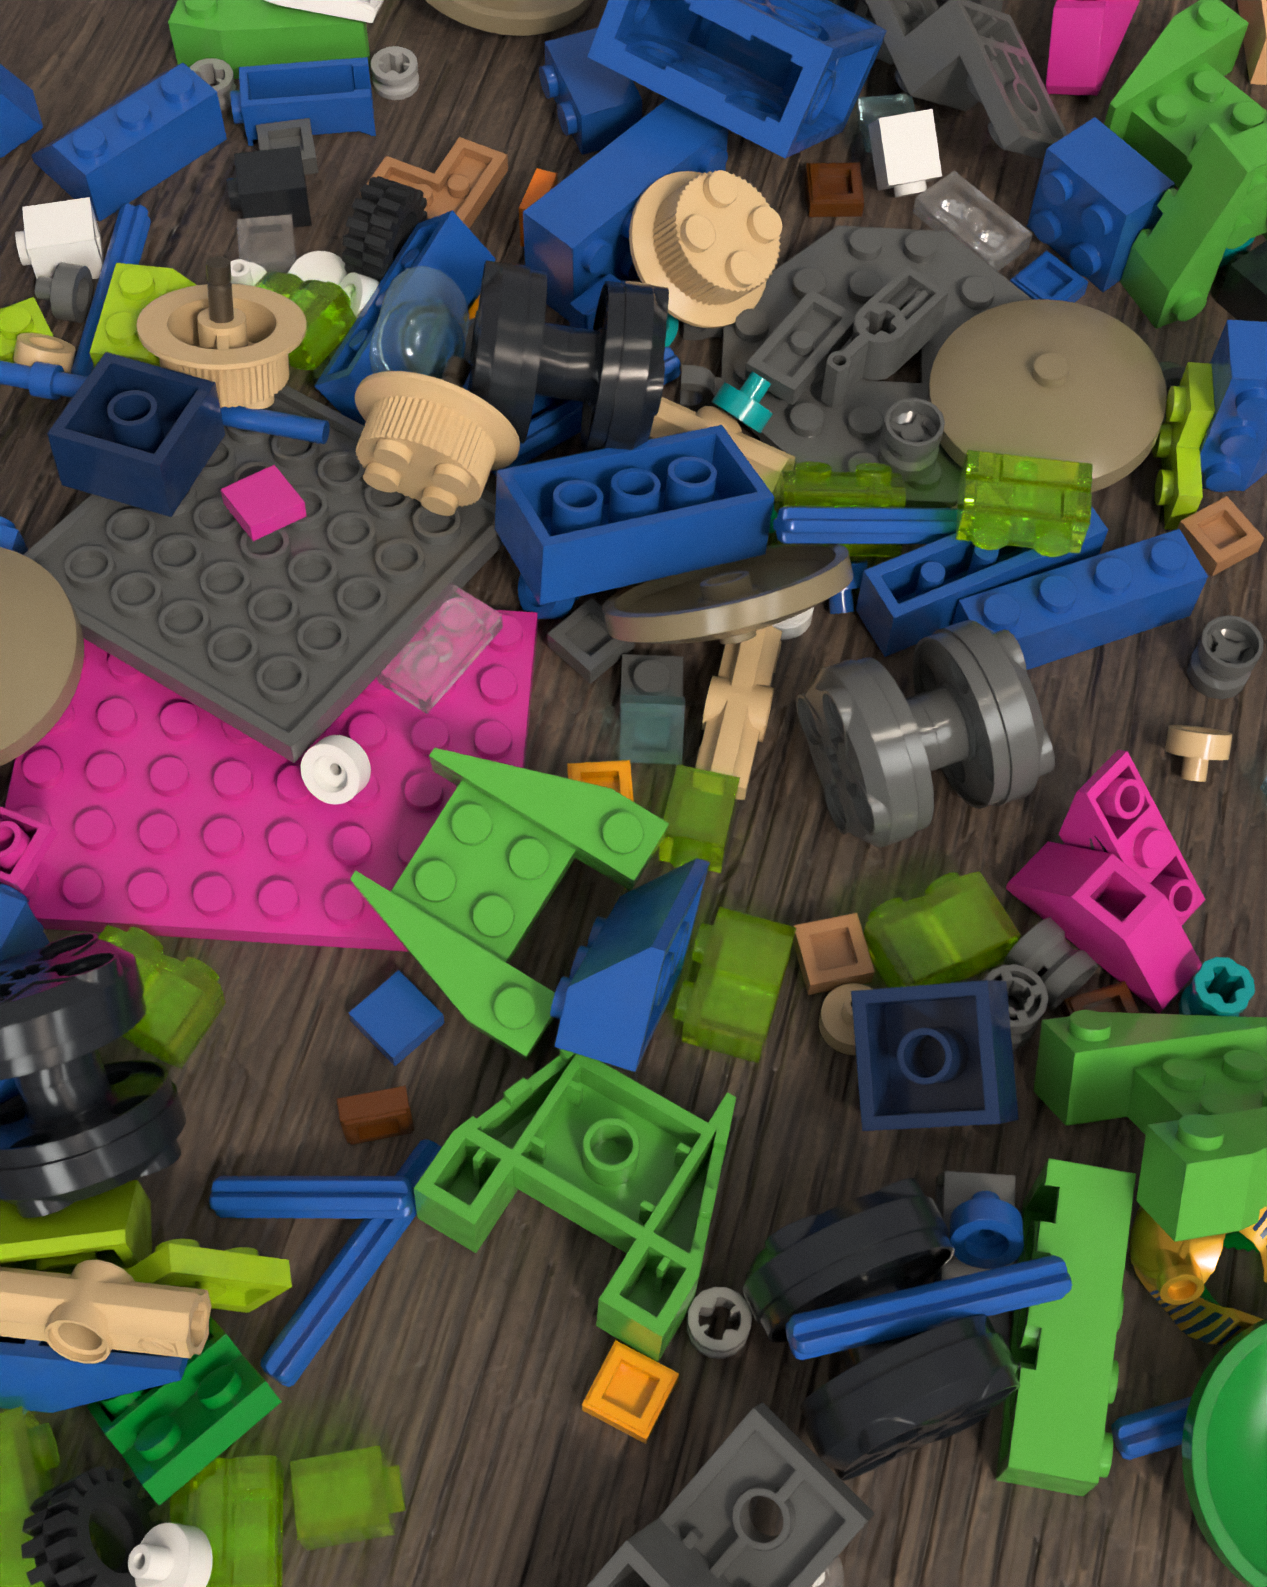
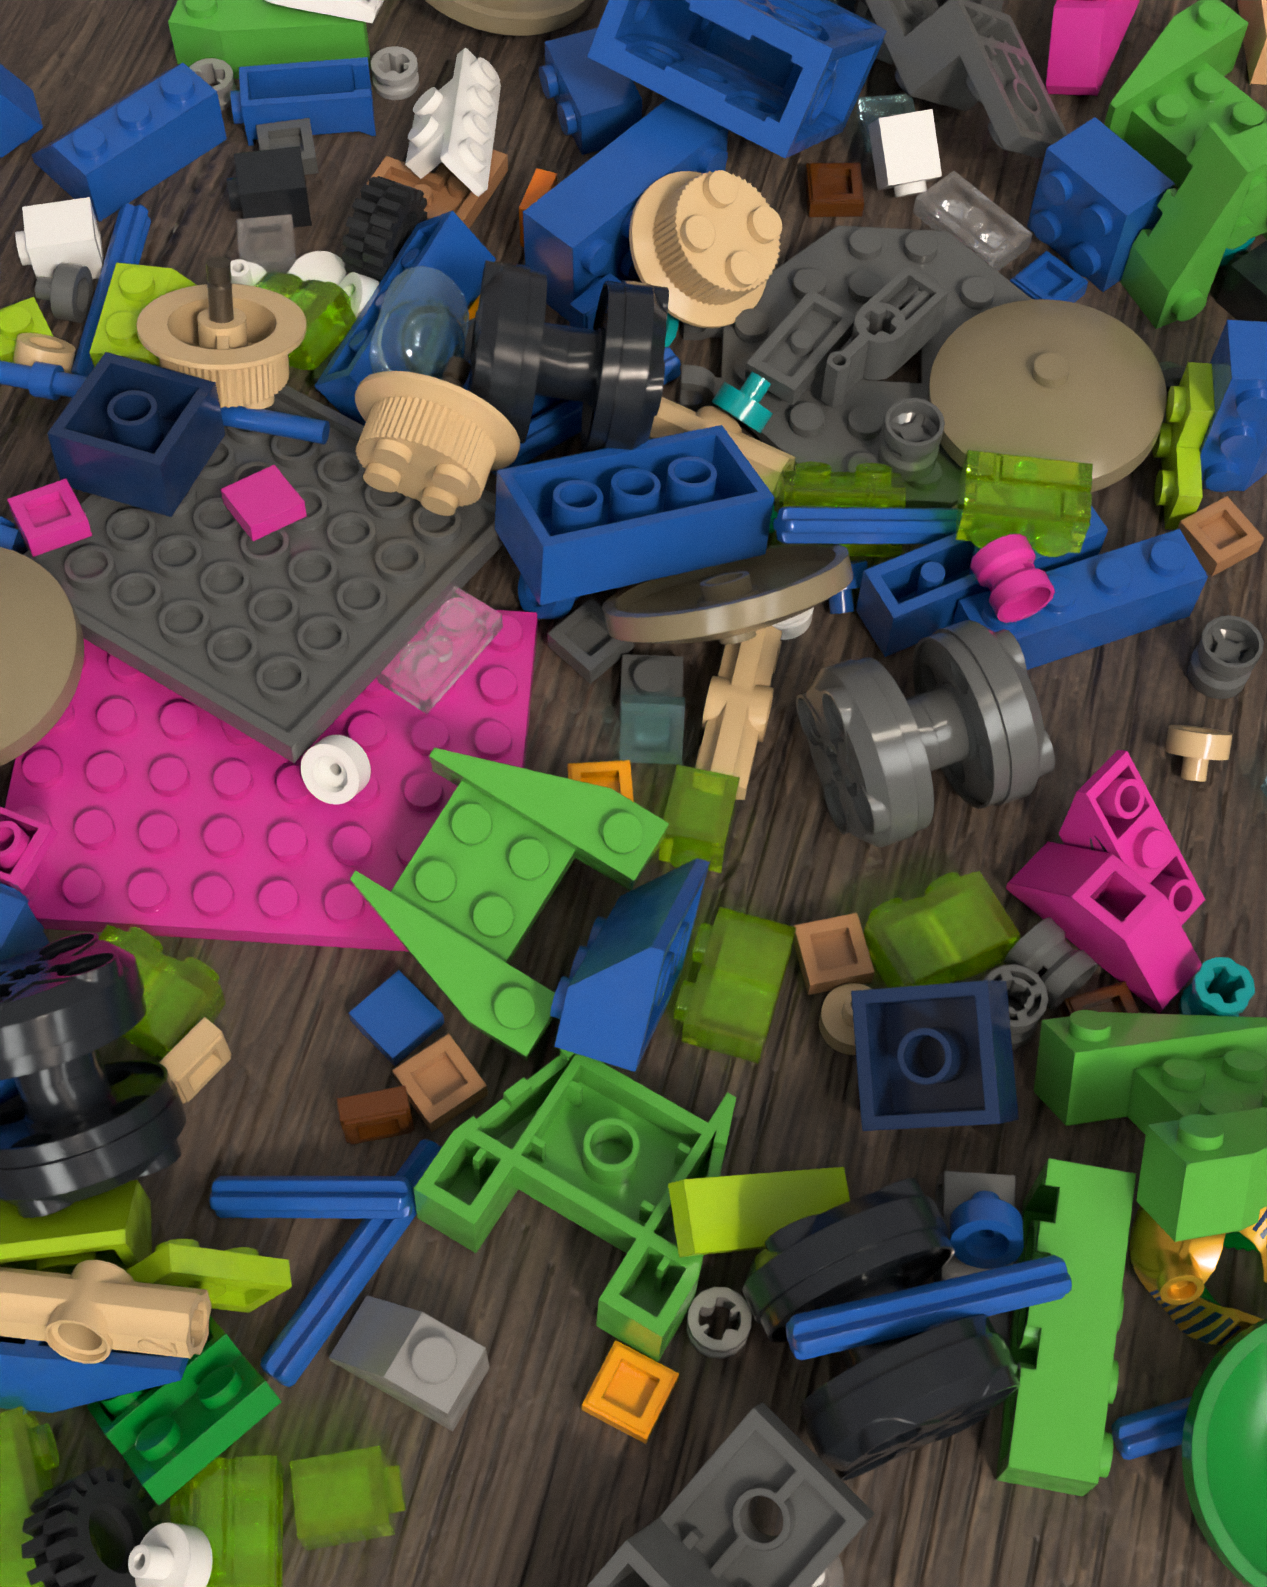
none -> dark pink plate [7,479,92,557]
none -> tan tile [159,1017,231,1104]
none -> light grey slope [329,1295,490,1432]
none -> medium nougat plate [392,1034,488,1133]
none -> white bracket [405,48,501,197]
none -> lime tile [668,1167,850,1257]
none -> dark pink wheel [970,534,1055,623]

